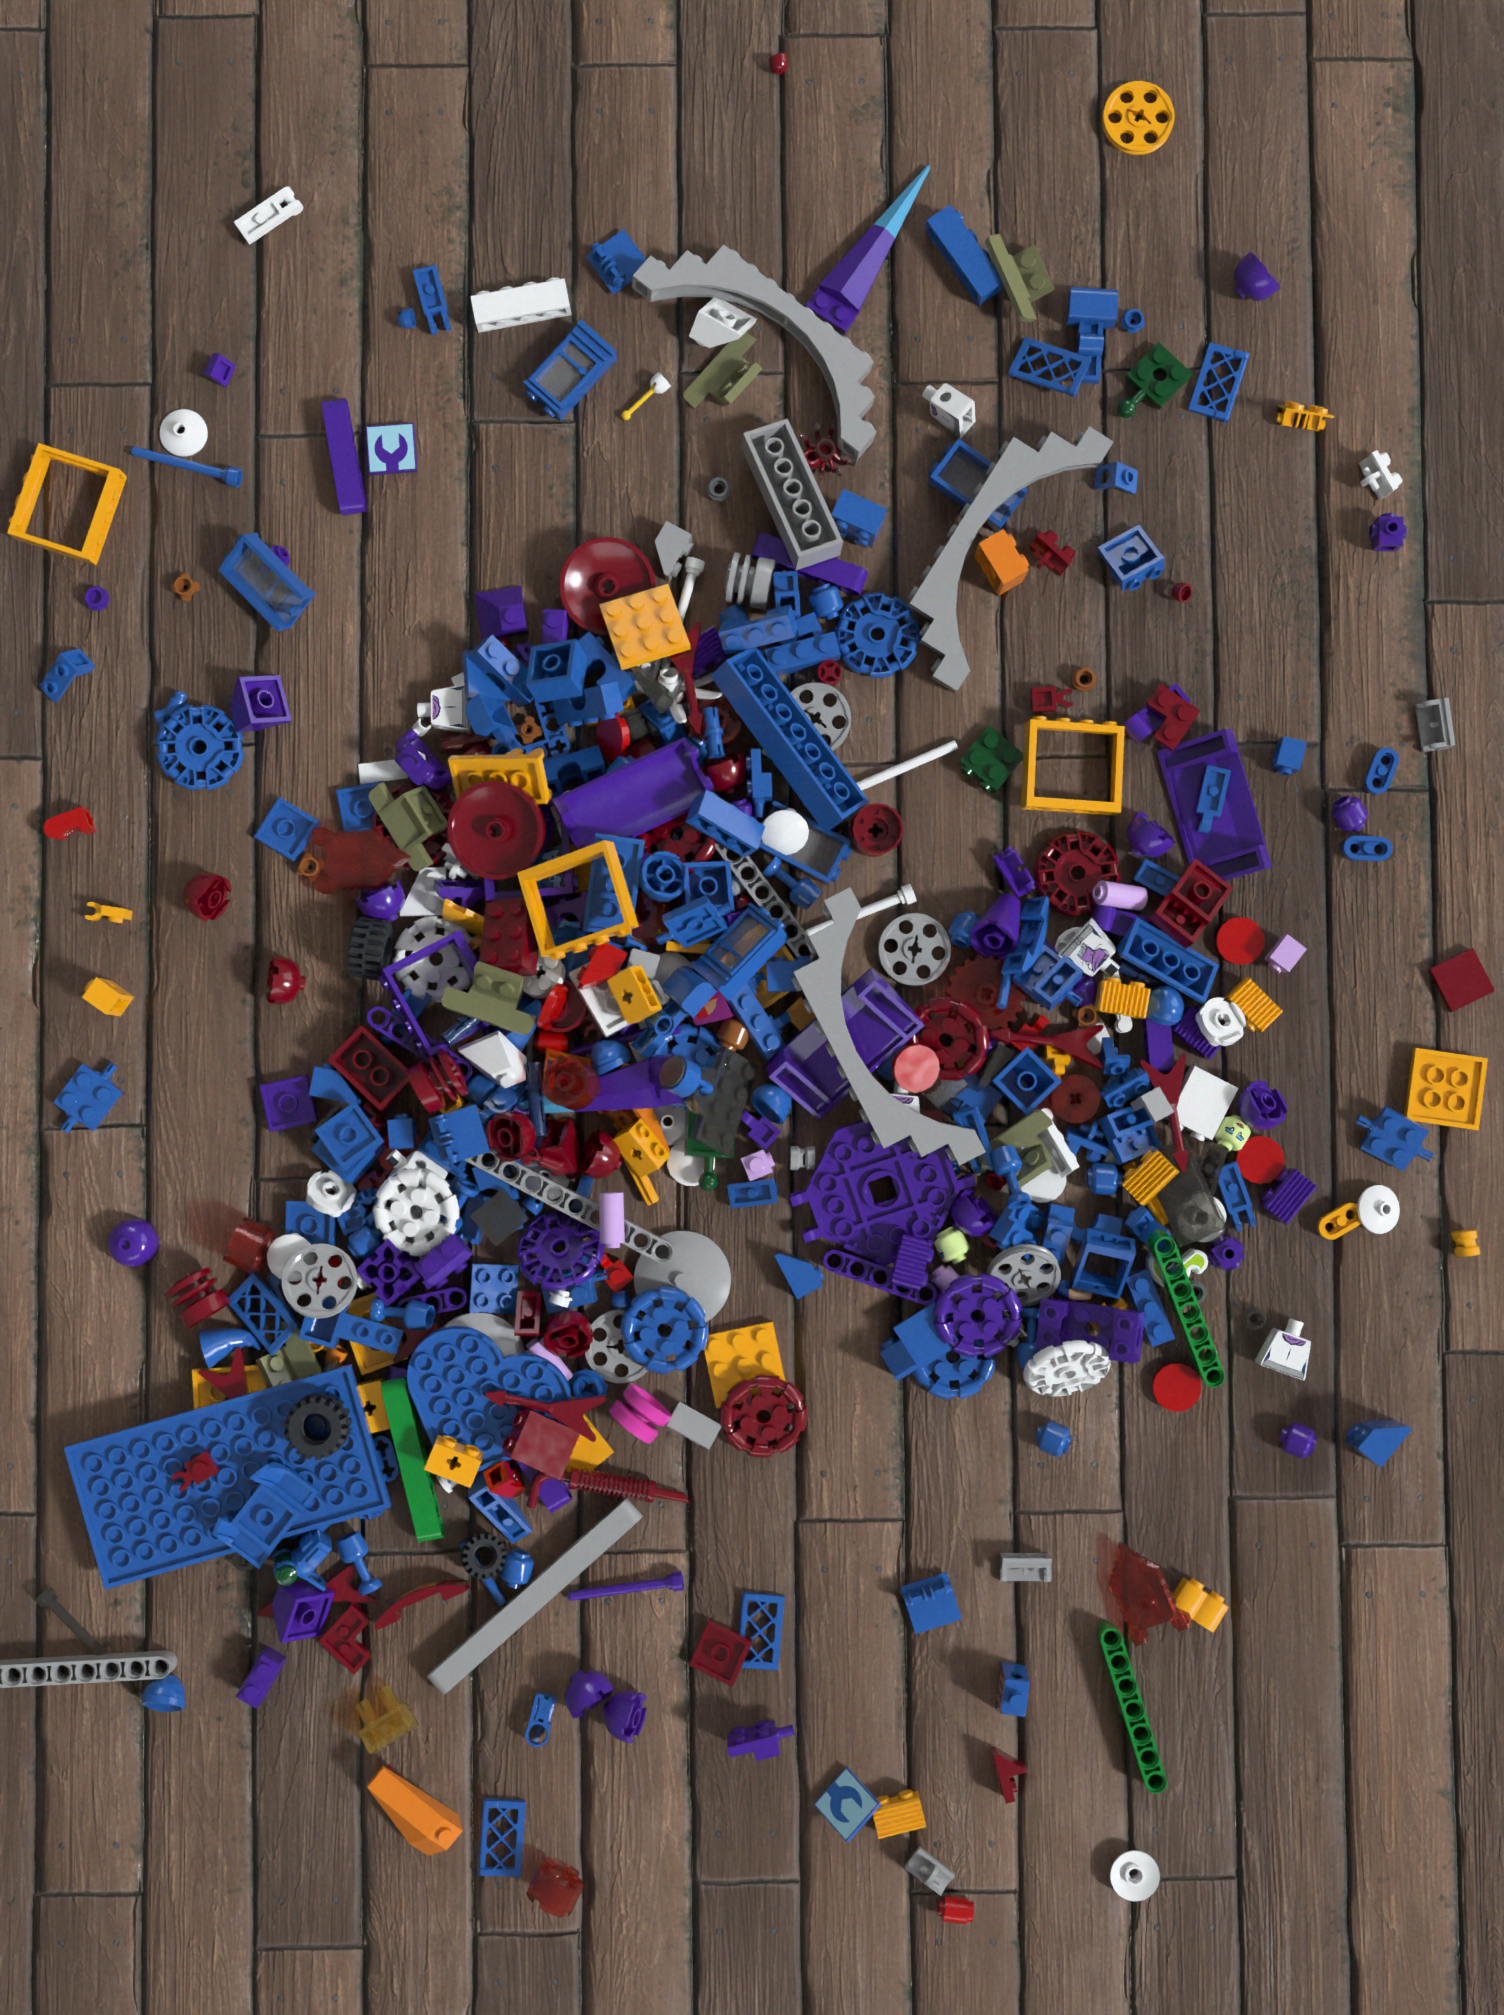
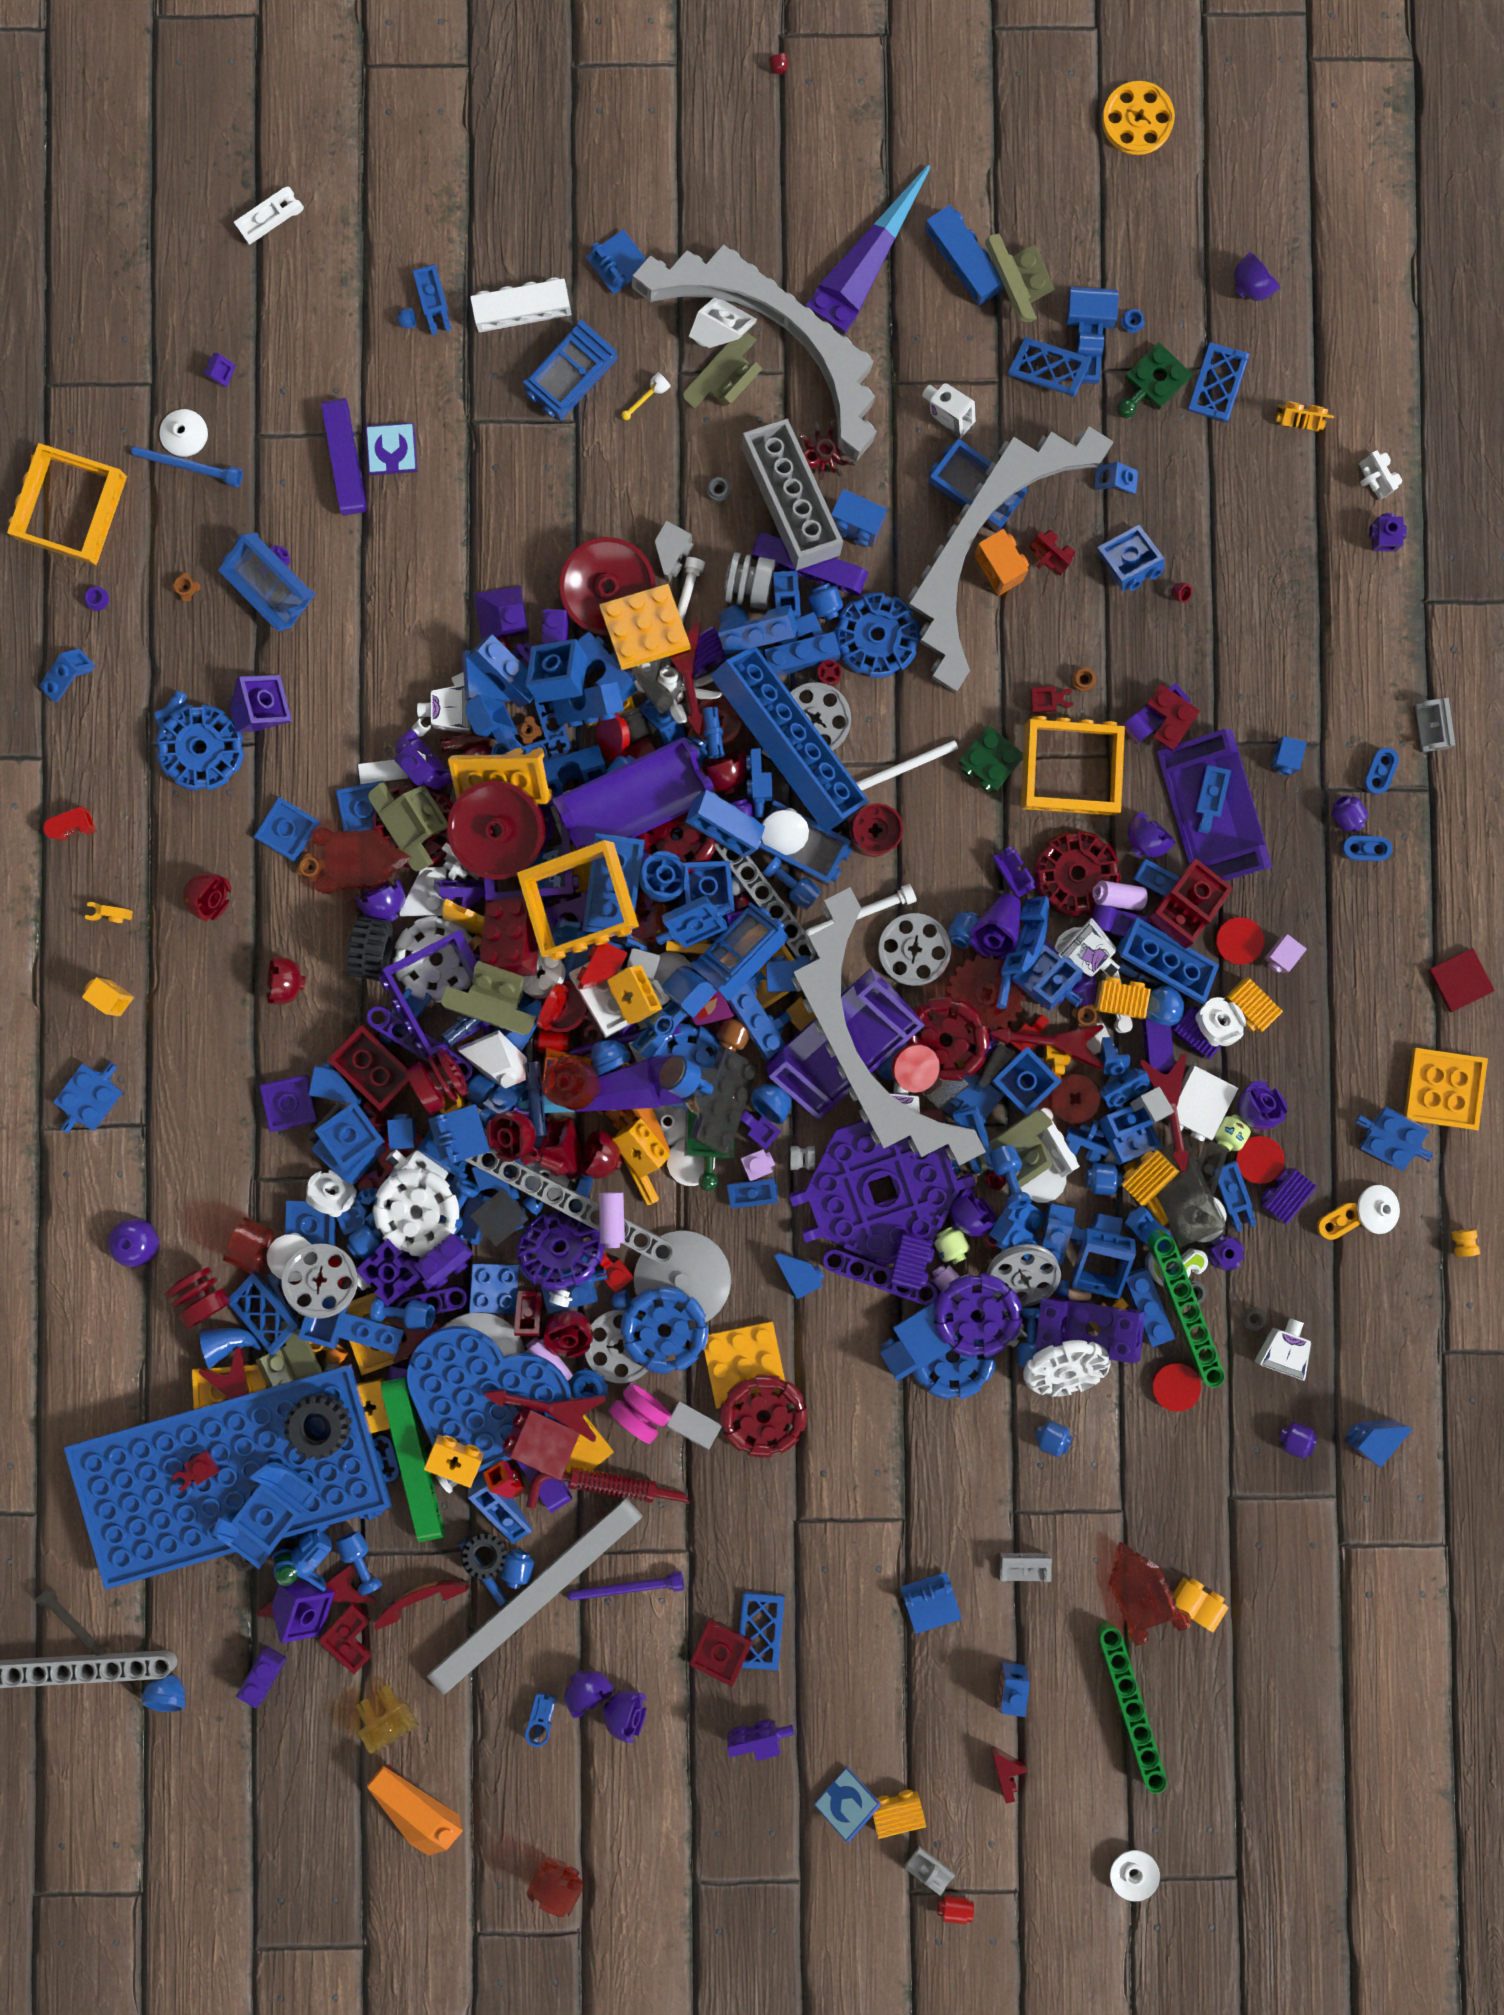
blue window [478,1798,526,1877] -> none

